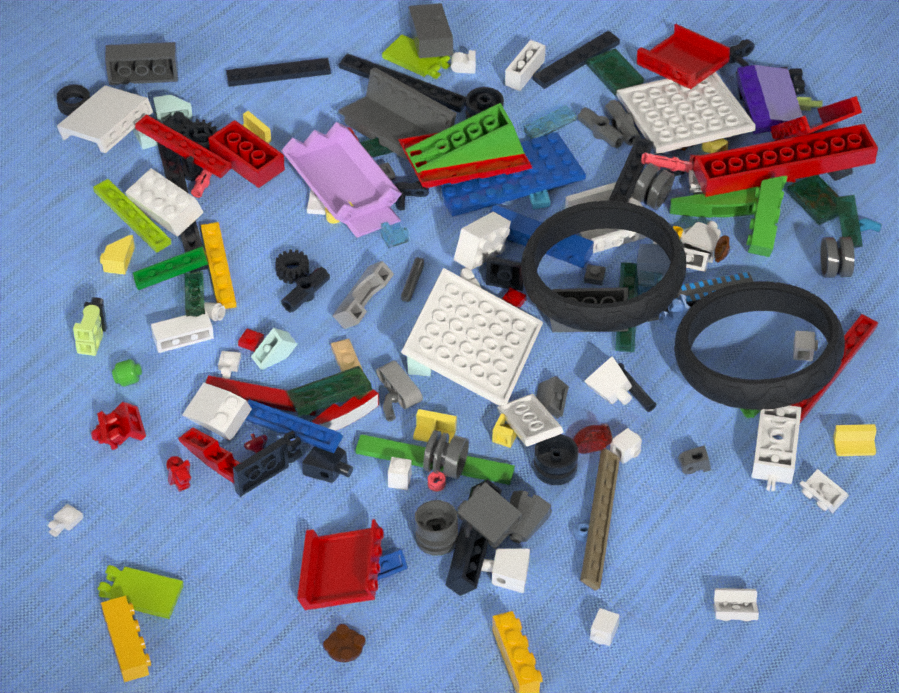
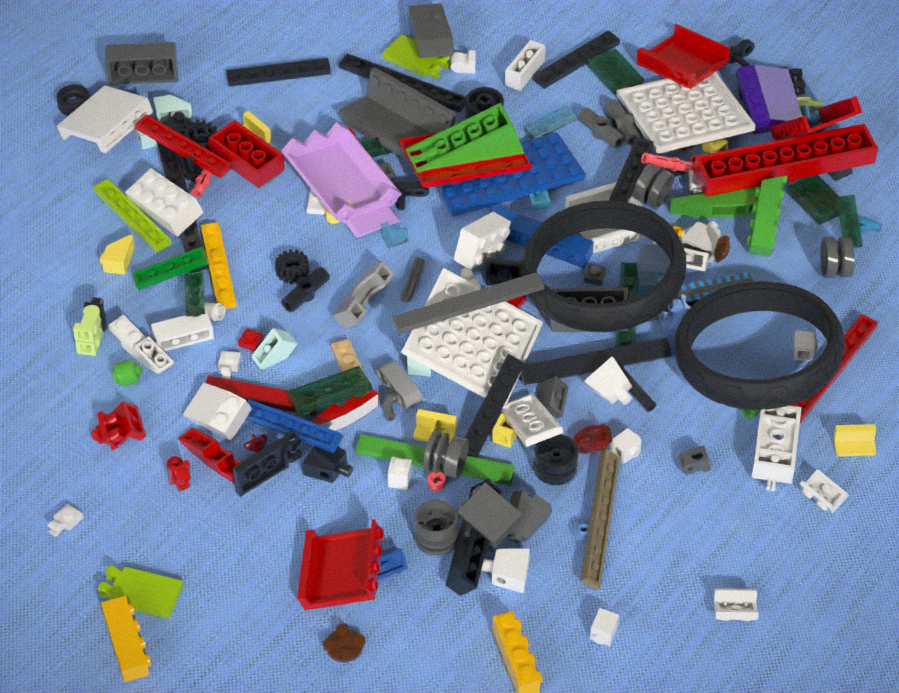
none -> white slope [108,315,174,374]
none -> dark grey tile [392,272,545,334]
none -> black plate [464,354,525,458]
none -> black tile [521,338,672,386]
none -> dark azure arm [801,105,821,125]

